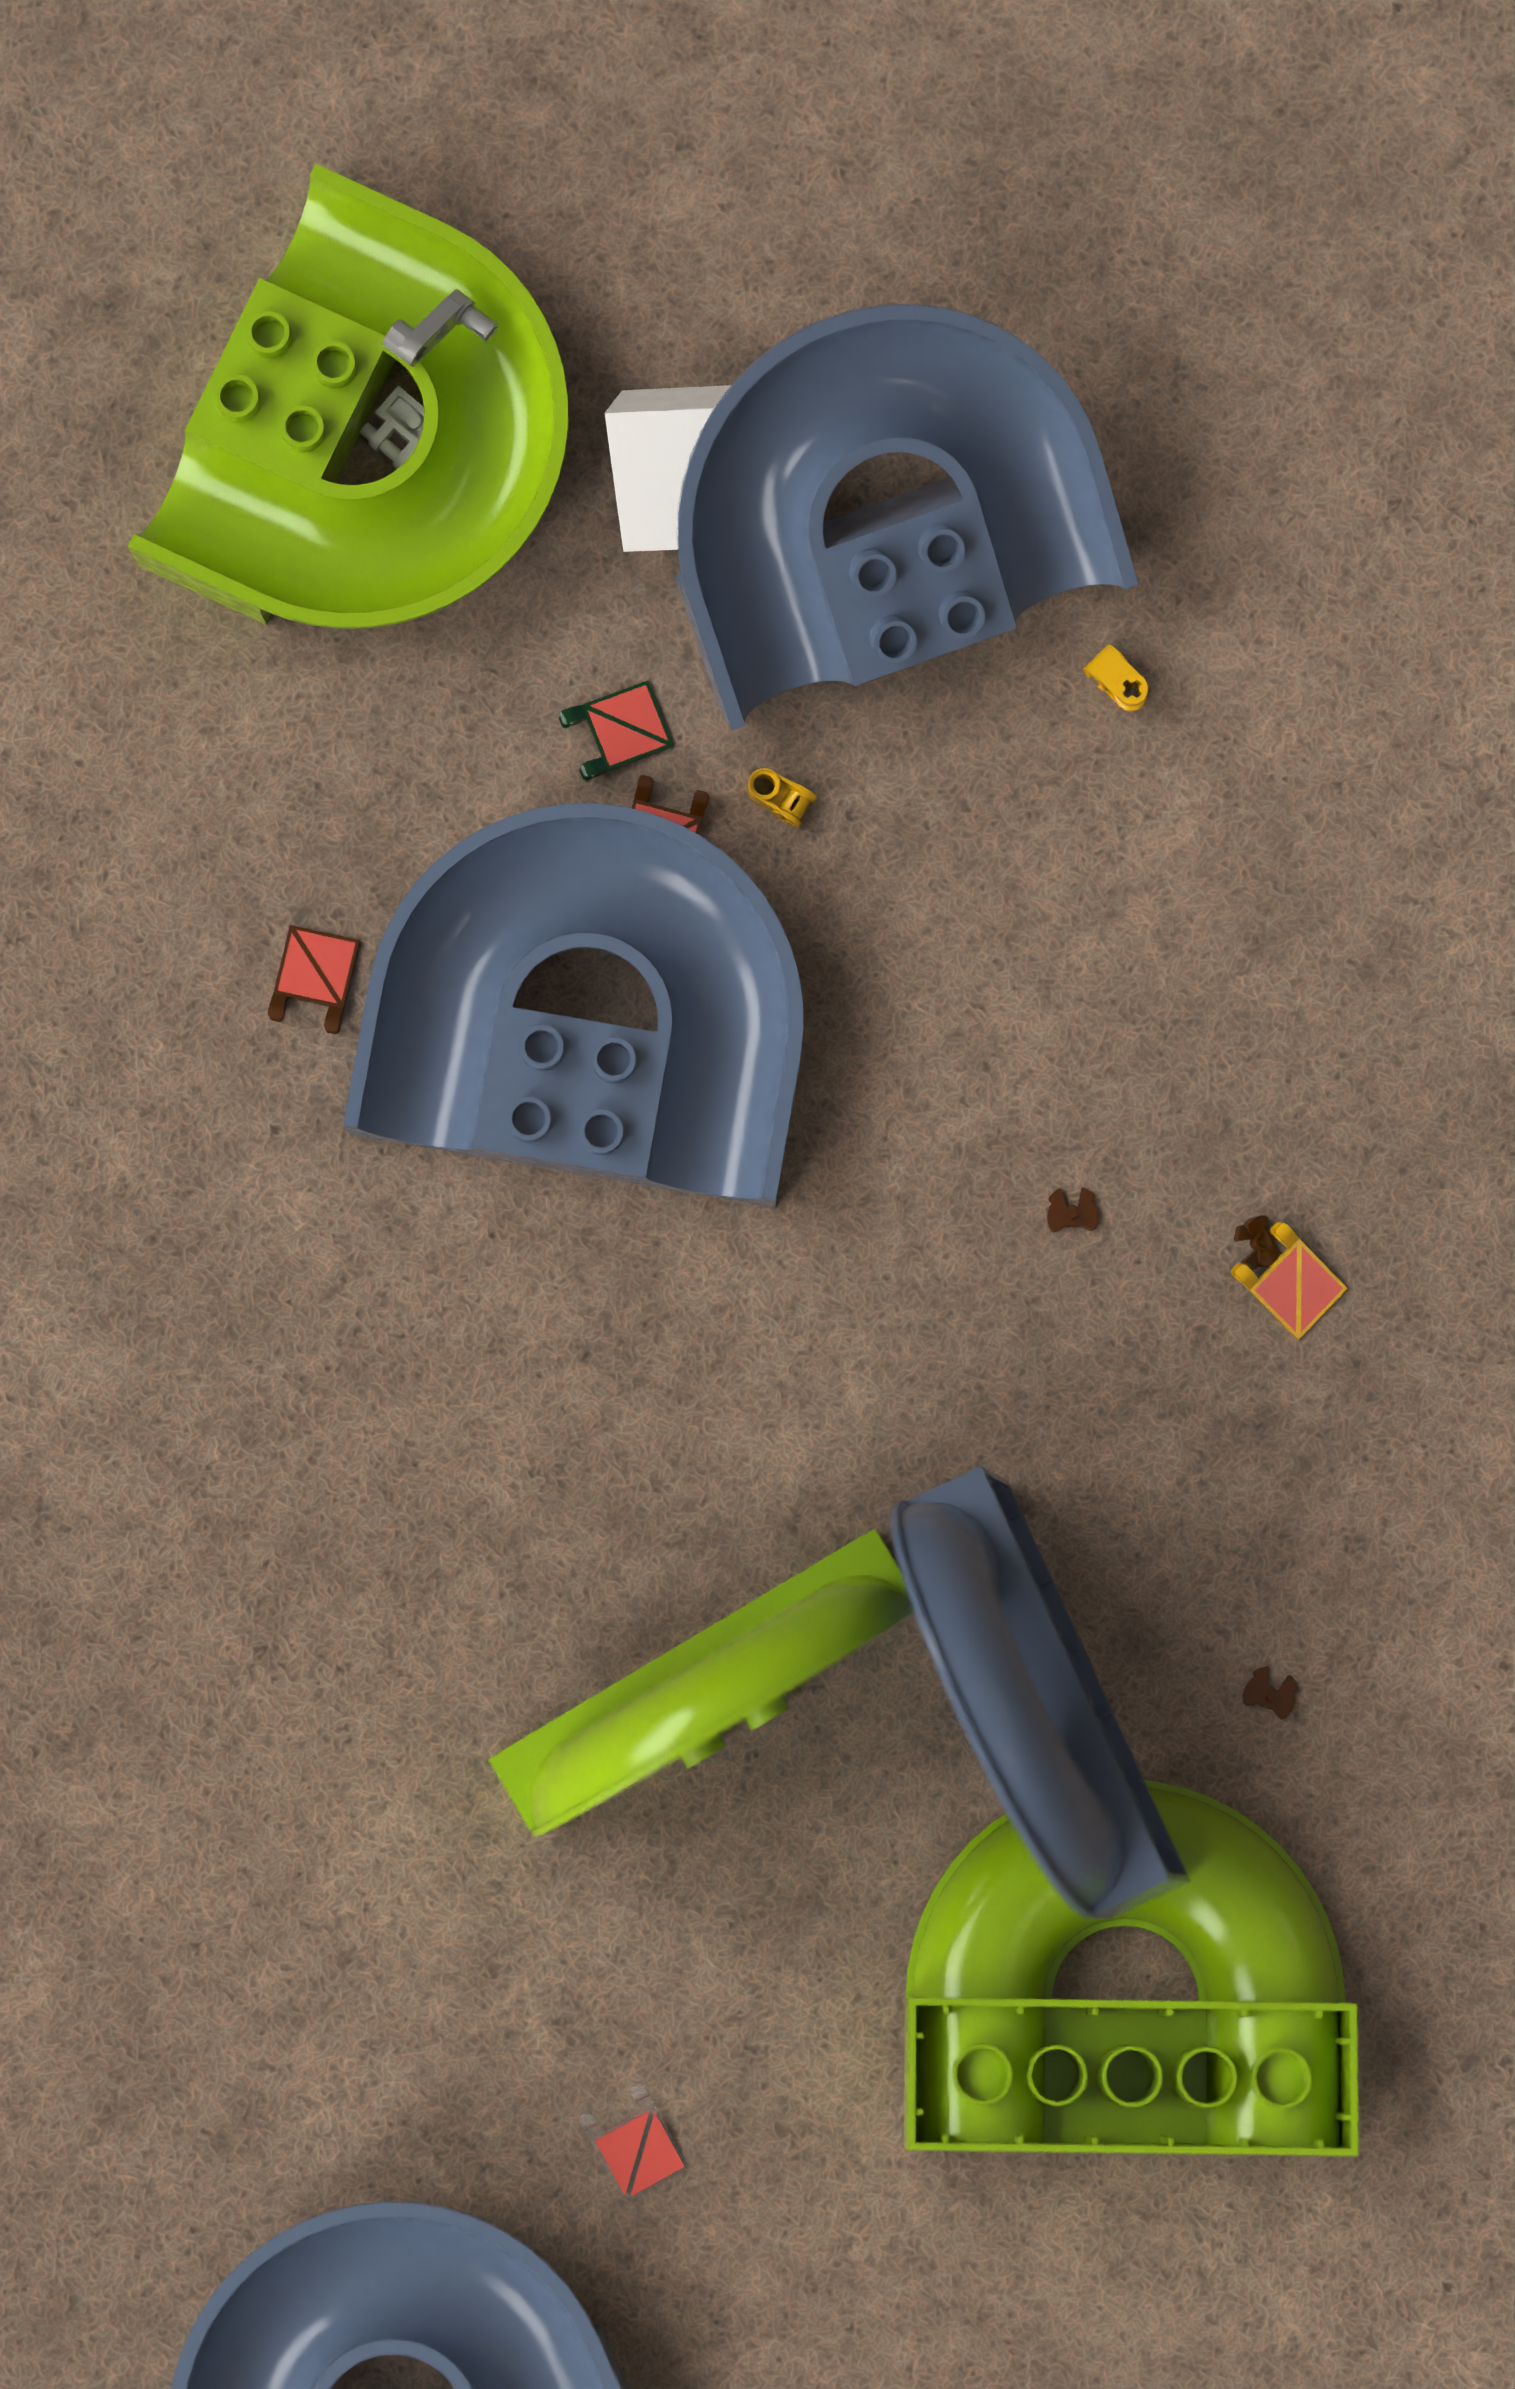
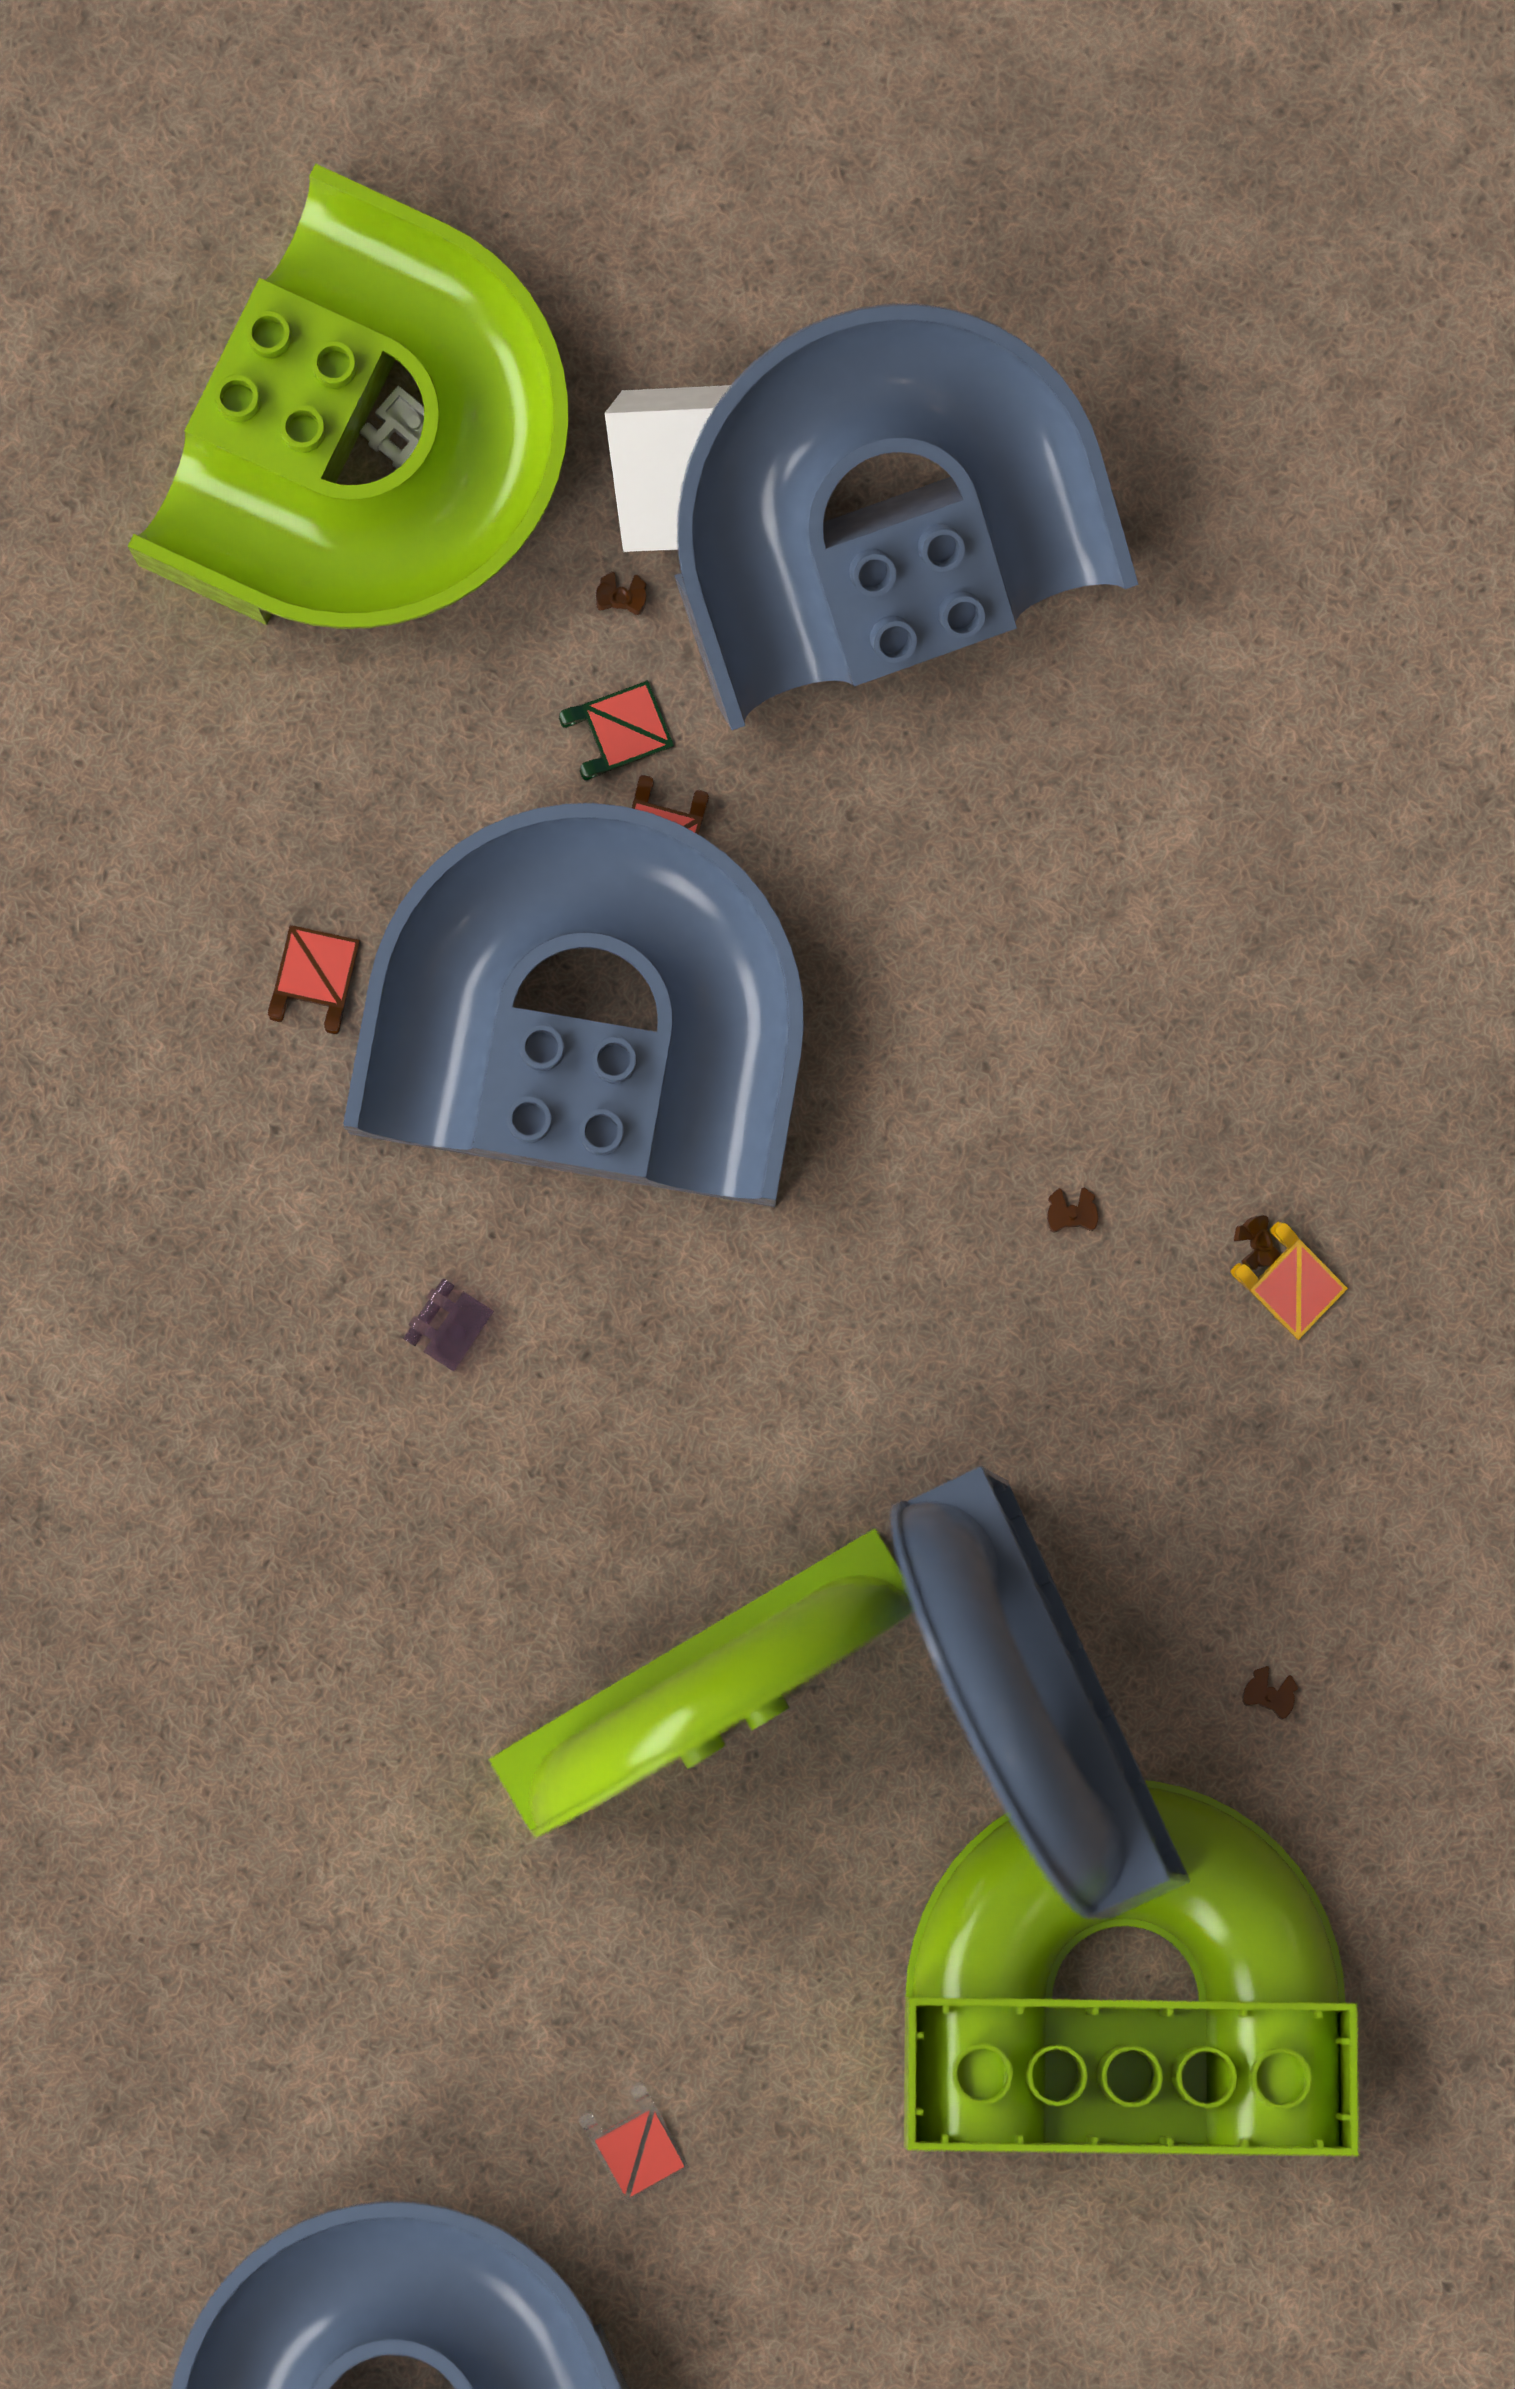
light grey beam [382,289,499,367] -> none
yellow piece [747,768,817,829] -> none
yellow piece [1083,644,1148,711] -> none
none -> clear purple plate [403,1279,494,1372]
none -> reddish brown piece [596,572,646,615]

